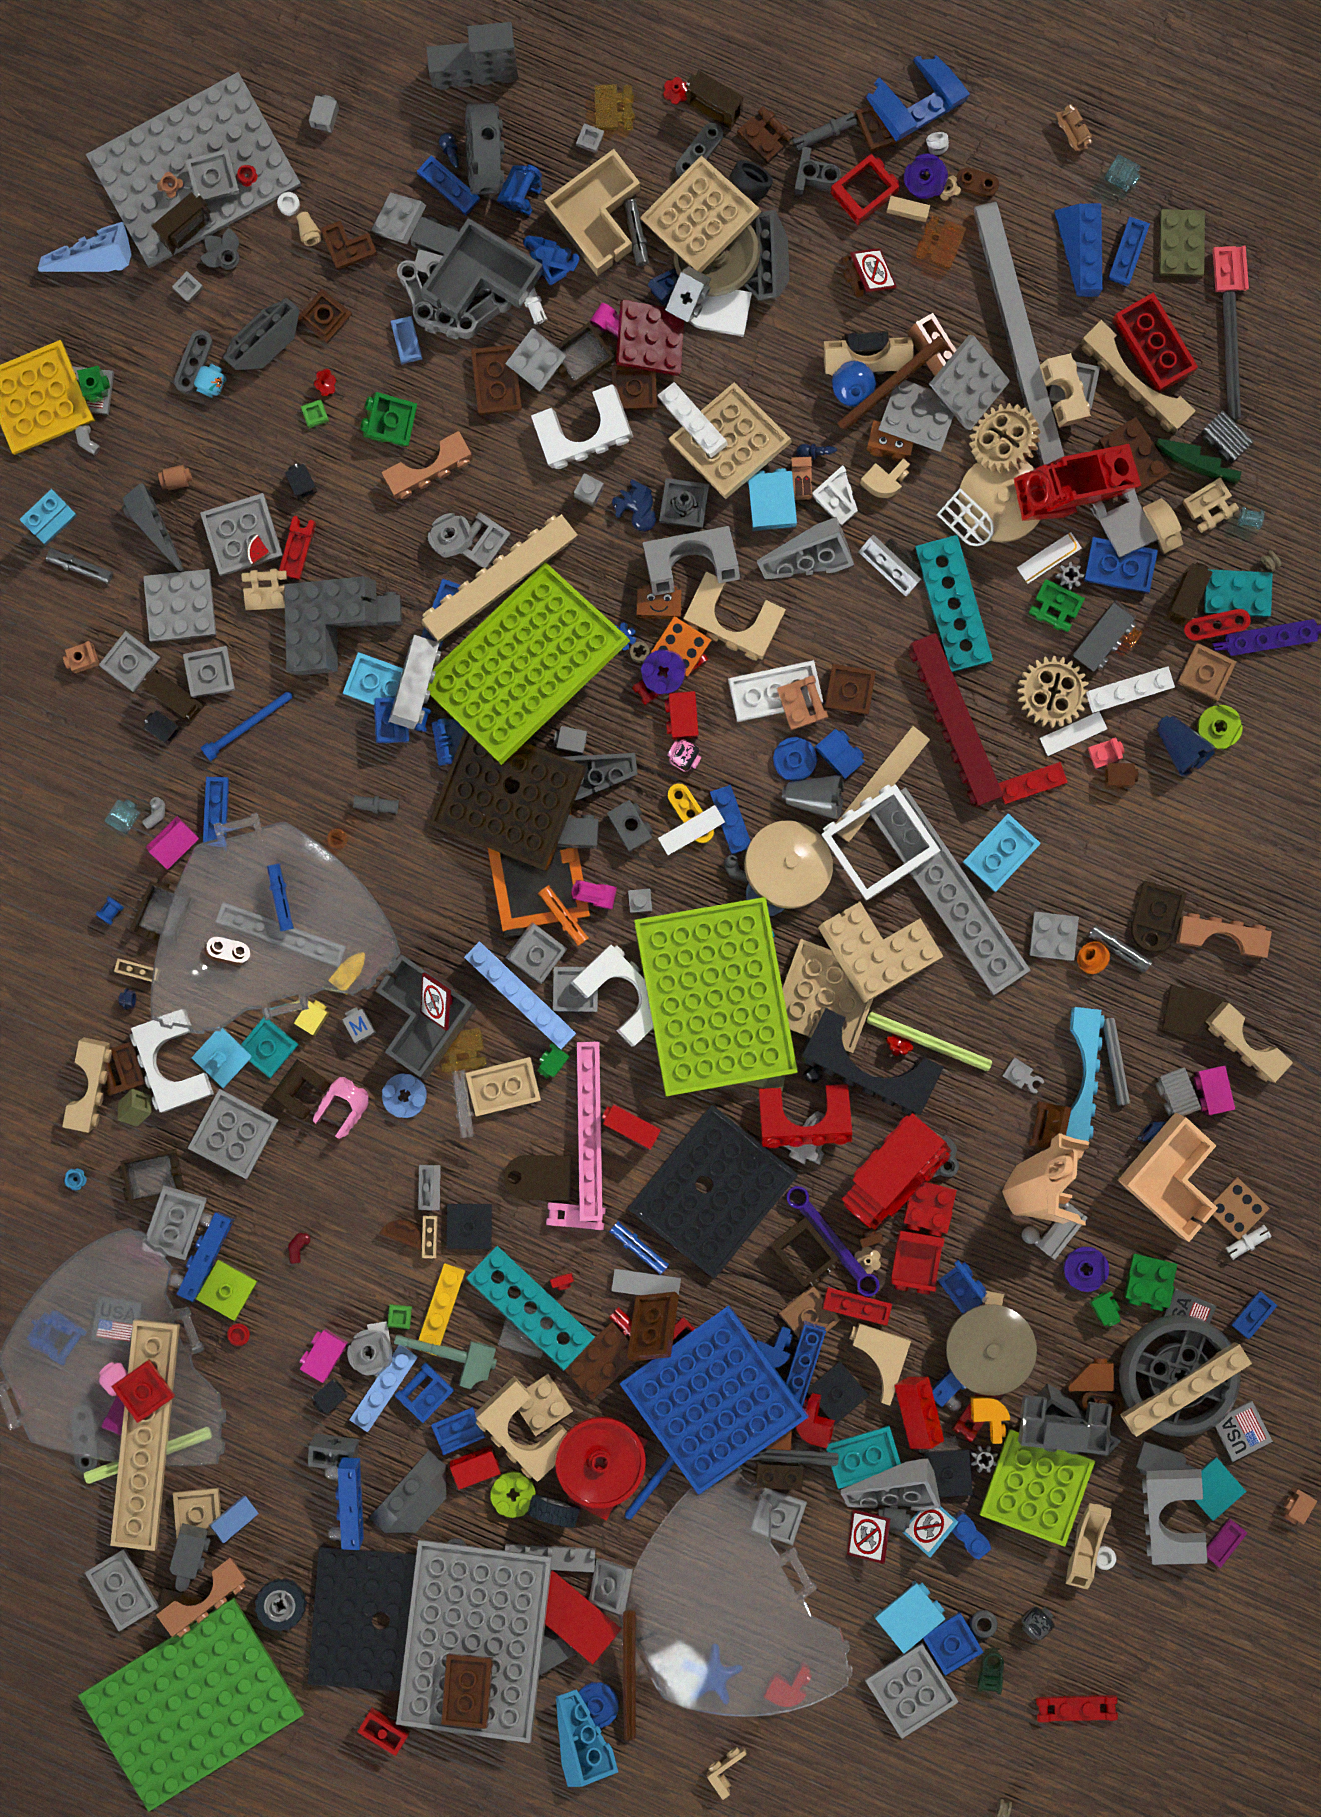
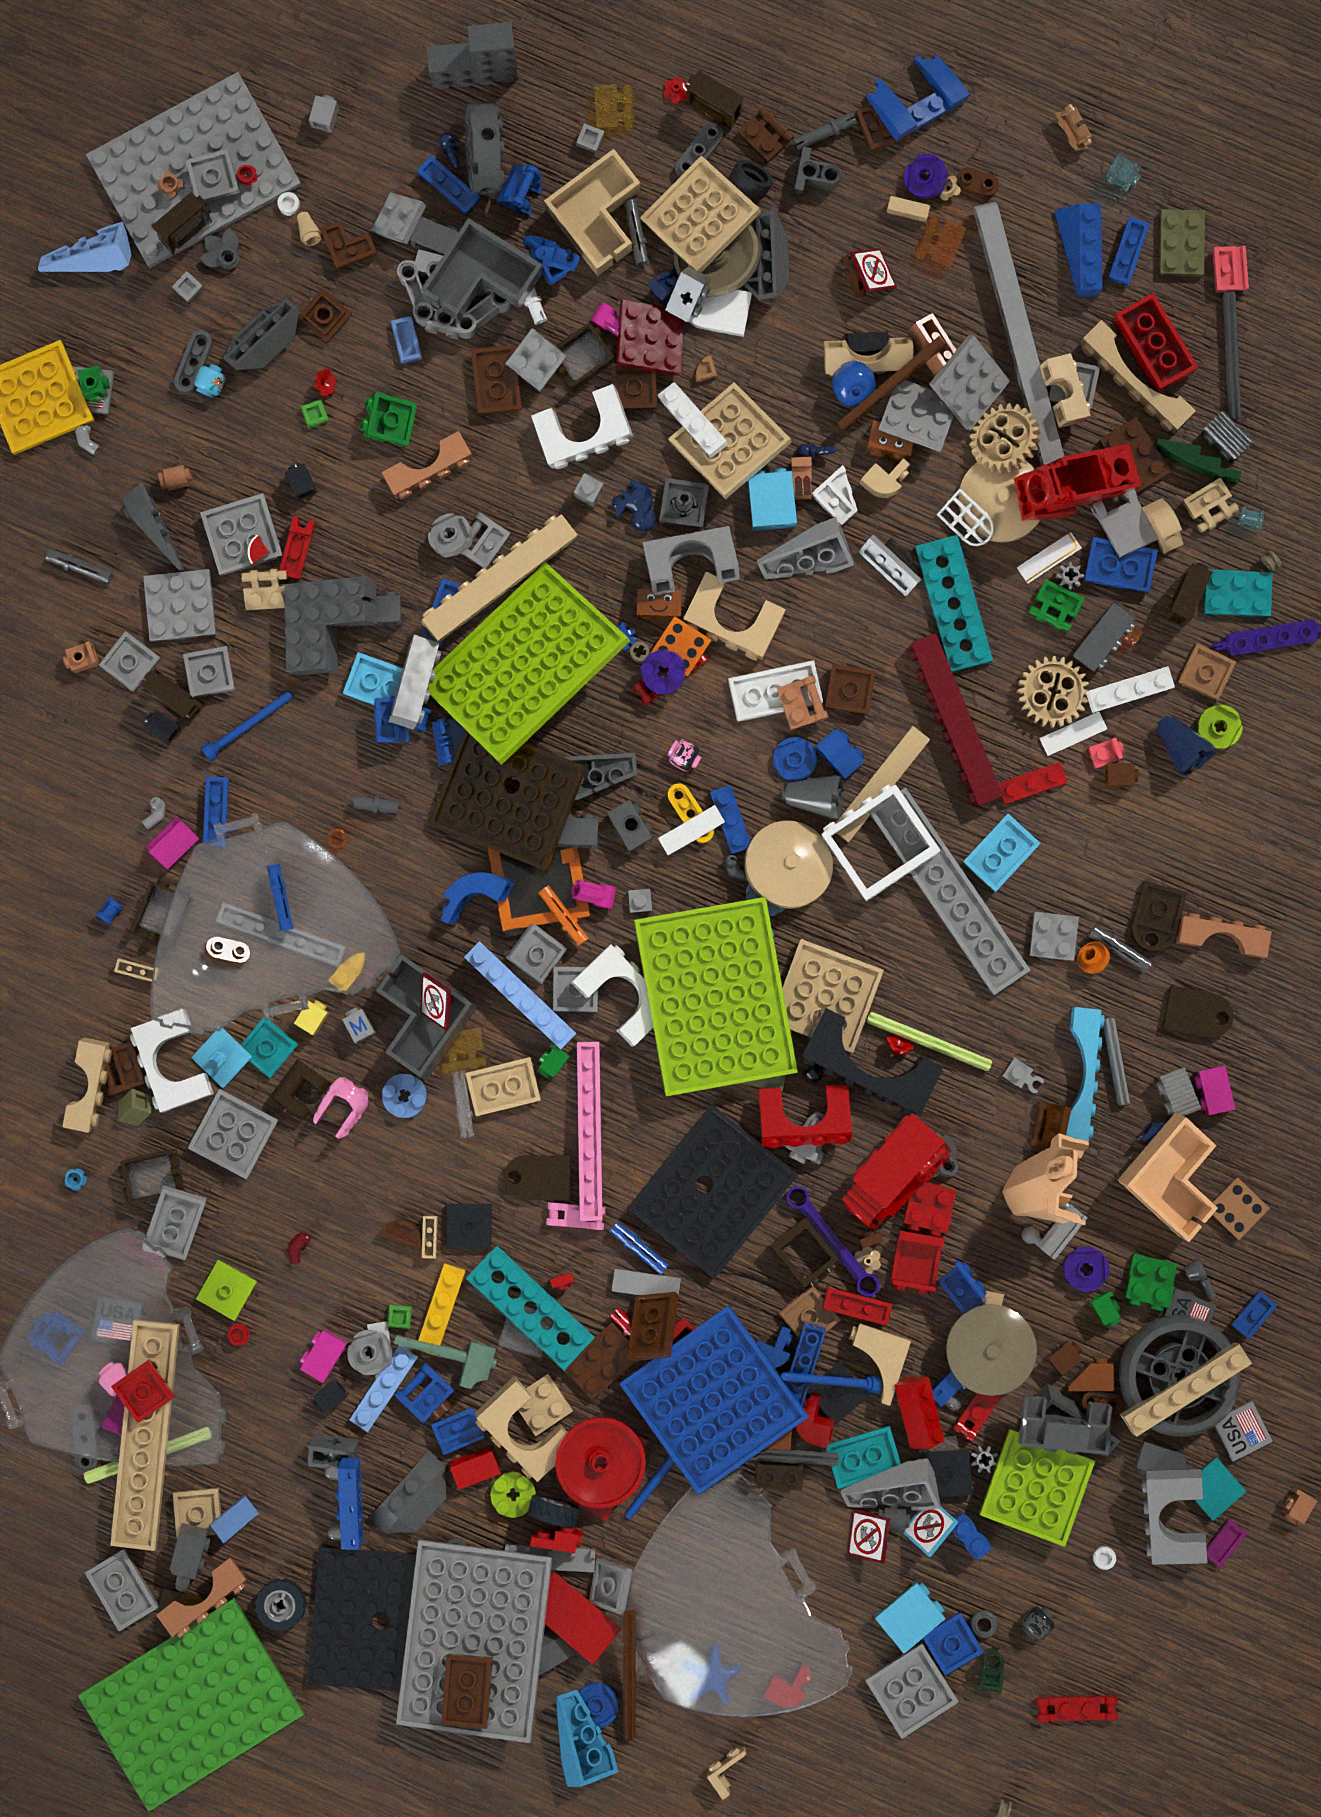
medium azure panel [19,489,77,546] -> none
clear light blue brick [104,799,140,835] -> none
dark blue plate [119,988,136,1010] -> none
blue piece [168,1212,235,1302] -> none
red brick [357,1707,410,1756] -> none
light grey plate [418,1165,441,1210] -> none
light grey brick [553,726,587,755] -> none
red window [602,1104,661,1150] -> none
red brick [665,691,699,740] -> none
light grey plate [750,1488,807,1546] -> none
tan piece [818,902,943,1004] -> none
red window [830,154,899,225] -> none
white tile [926,132,949,155] -> none
light orange brick [970,1396,1010,1444] -> none
tan arch [1066,1503,1111,1590] -> none
red plate [1184,609,1251,641] -> none
tan arch [1205,1002,1293,1083] -> none
white pin [1226,1225,1271,1260] -> none
none -> reddish brown tile [432,1400,453,1422]
none -> blue arch [441,872,515,925]
none -> red plate [530,1525,583,1553]
none -> medium nougat tile [695,355,717,383]
none -> blue piece [780,1372,882,1394]
none -> reddish brown brick [1046,1340,1083,1376]
none -> dark grey bar [1184,1258,1217,1300]

